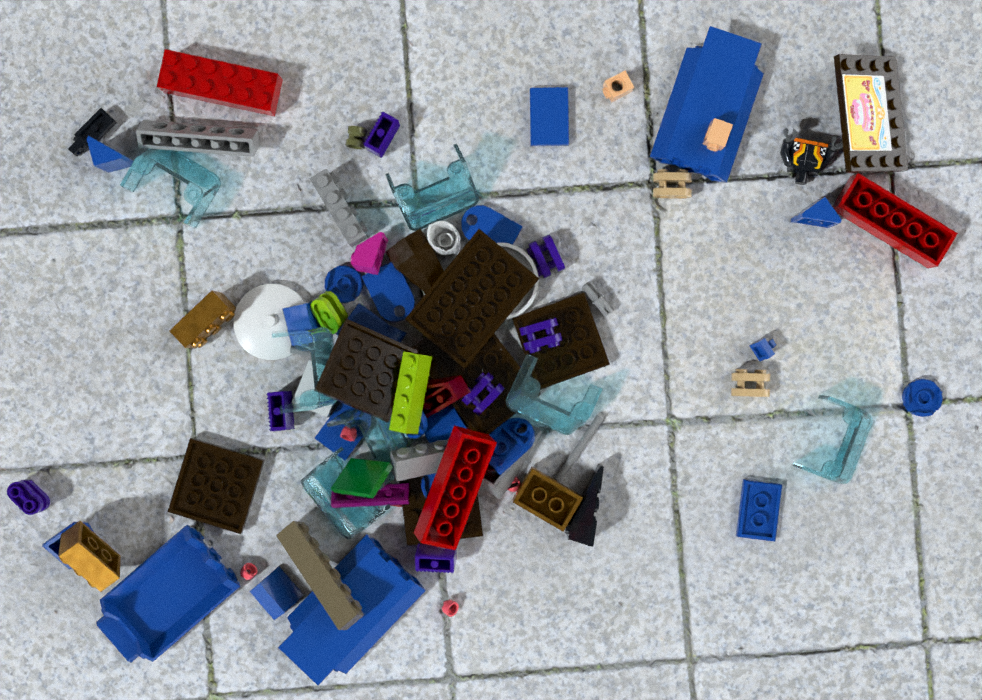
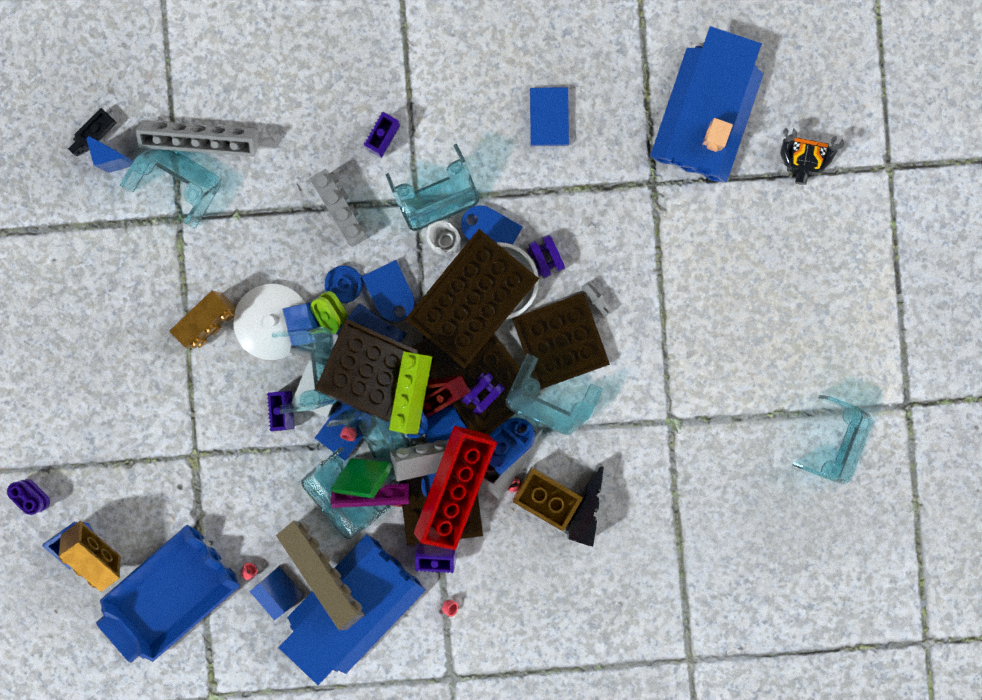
red brick [156,49,283,117] -> none
dark brown plate [167,438,265,534] -> none
olive wheel [345,126,367,150] -> none
dark pink slope [351,232,389,275] -> none
dark brown wedge [385,229,444,294] -> none
dark purple brick [519,318,562,353] -> none
light grey bar [555,415,603,482] -> none
light nougat brick [602,70,634,103] -> none
tan brick [653,169,692,199] -> none
tan brick [731,369,770,397] -> none
blue tile [736,479,782,542] -> none
blue tile [749,338,776,362] -> none
blue slope [791,197,842,228] -> none
red brick [832,173,958,269] -> none
plate [834,54,908,173] -> none
blue tile [902,379,943,417] -> none

